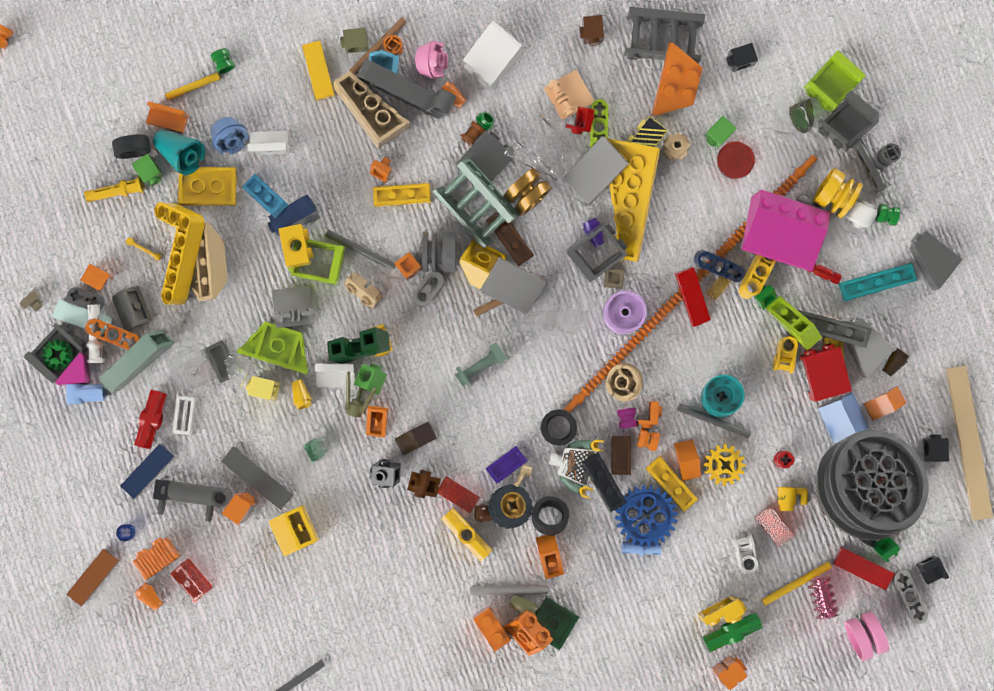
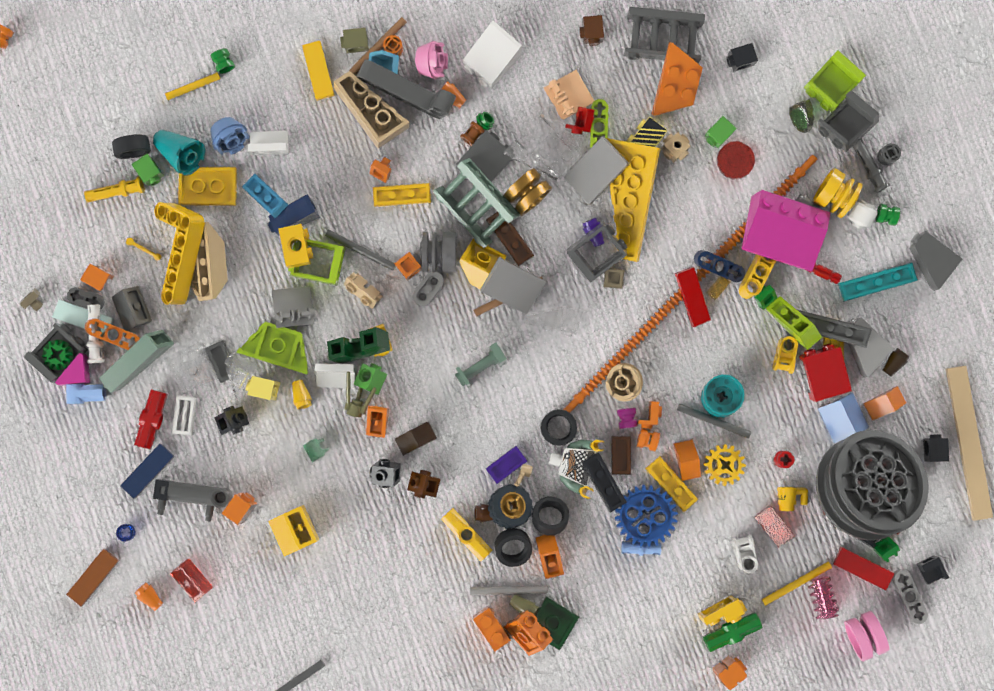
orange brick [132,537,181,580] -> none
orange panel [146,101,189,134] -> none
dark grey tile [221,447,293,510] -> none
clear red slope [437,476,481,514] -> none
lavender wheel [602,291,647,335] -> none
none -> black brick [214,406,249,435]
none -> black tyre [494,528,532,567]

